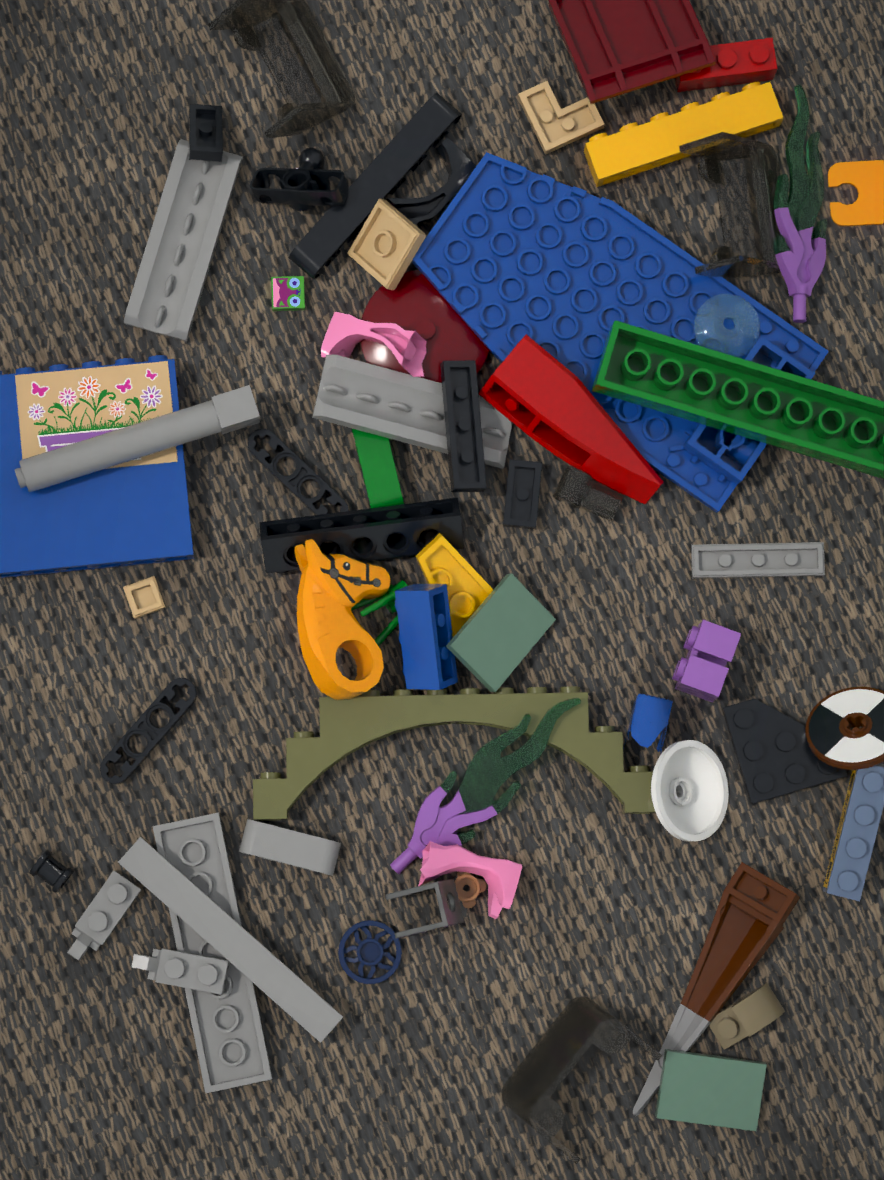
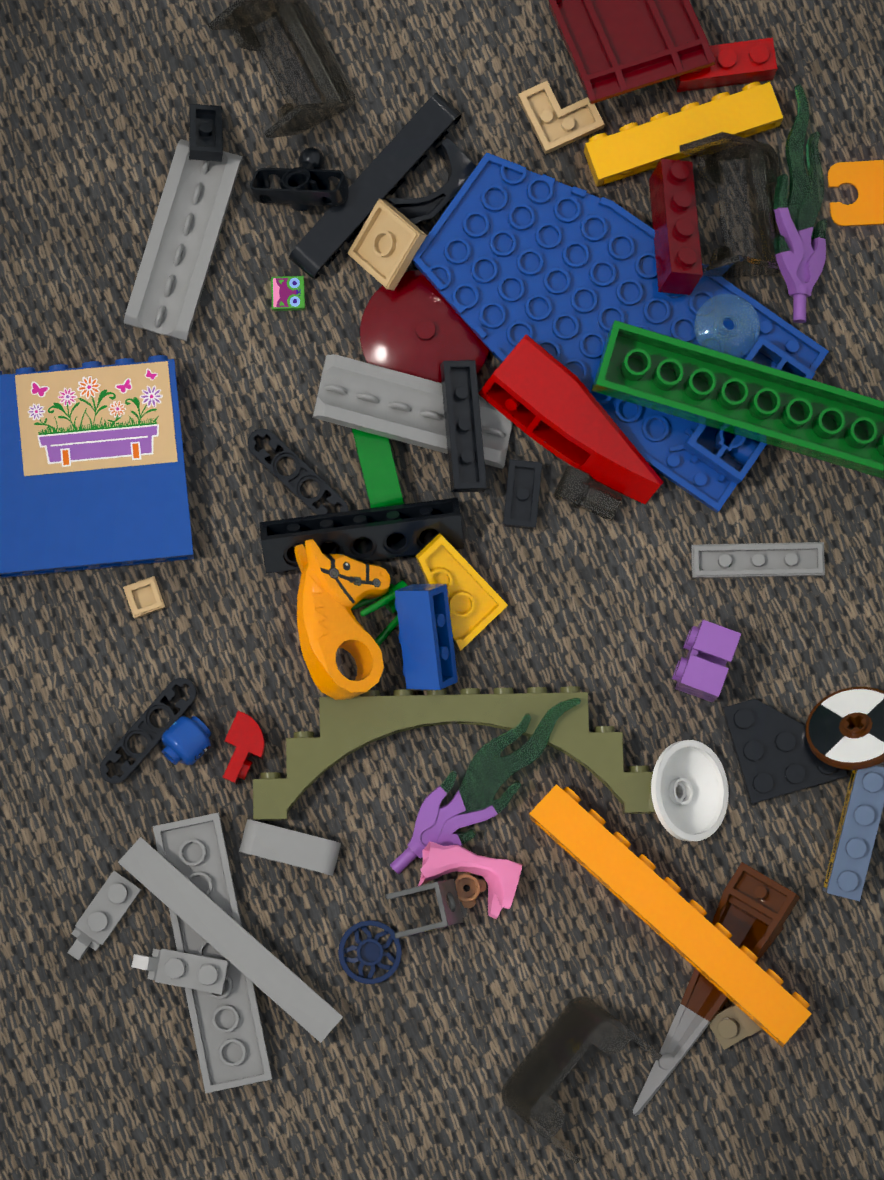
light grey brick [15,385,260,493] -> none
black bush [29,850,75,893] -> none
bright pink animal [321,312,427,377] -> none
sand green tile [446,573,556,692] -> none
blue piece [623,694,673,754] -> none
sand green tile [655,1049,767,1131] -> none
none -> blue head [161,716,212,766]
none -> red brick [223,710,266,785]
none -> light orange brick [529,784,812,1048]
none -> dark red brick [649,158,703,295]

